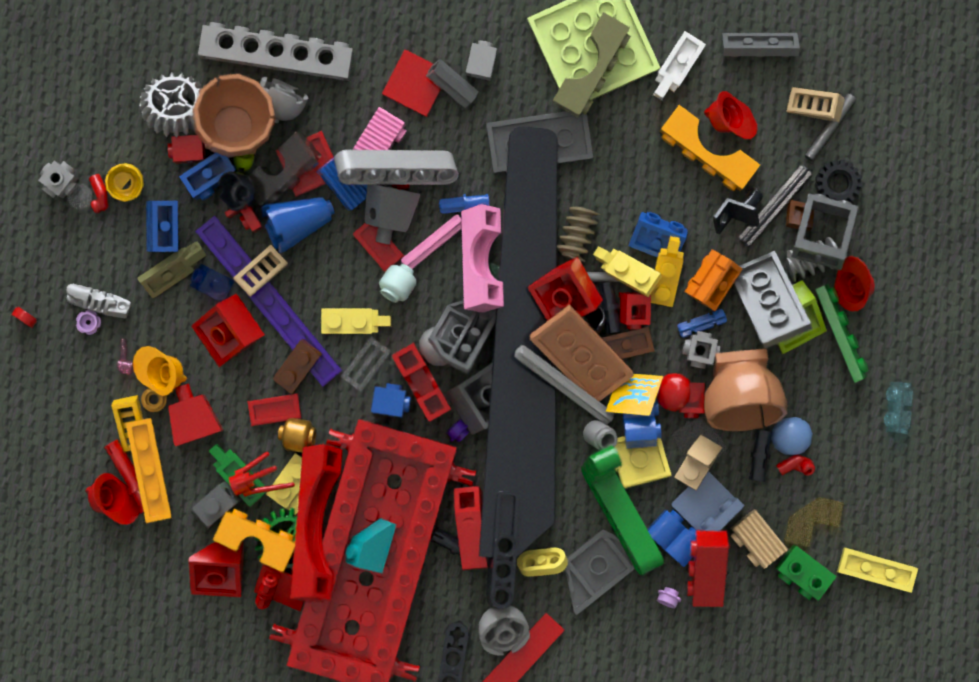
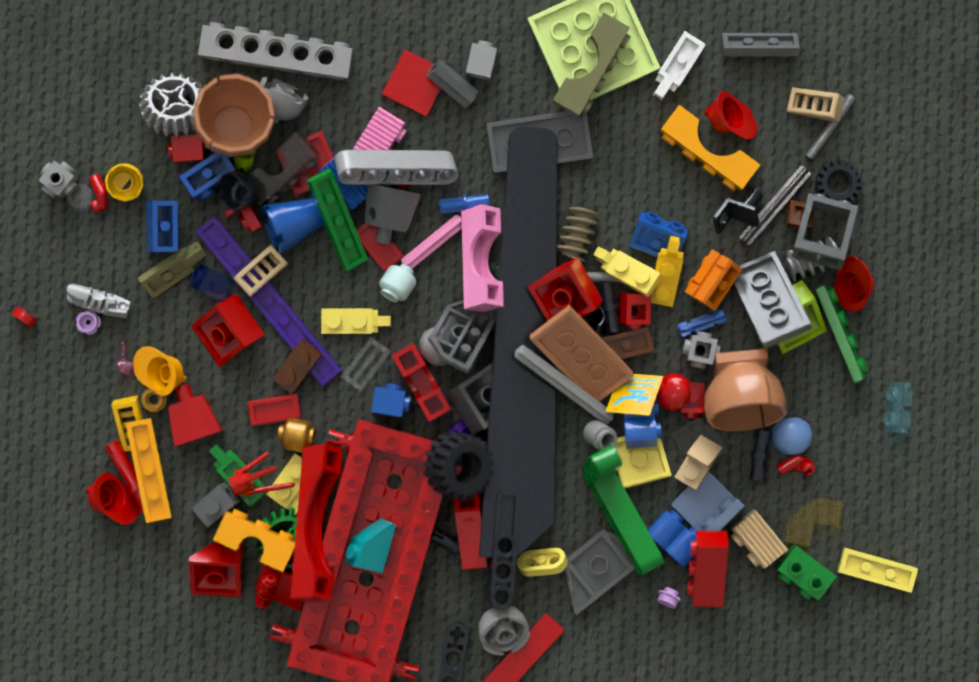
none -> green plate [307,169,368,271]
none -> black tyre [423,432,494,500]

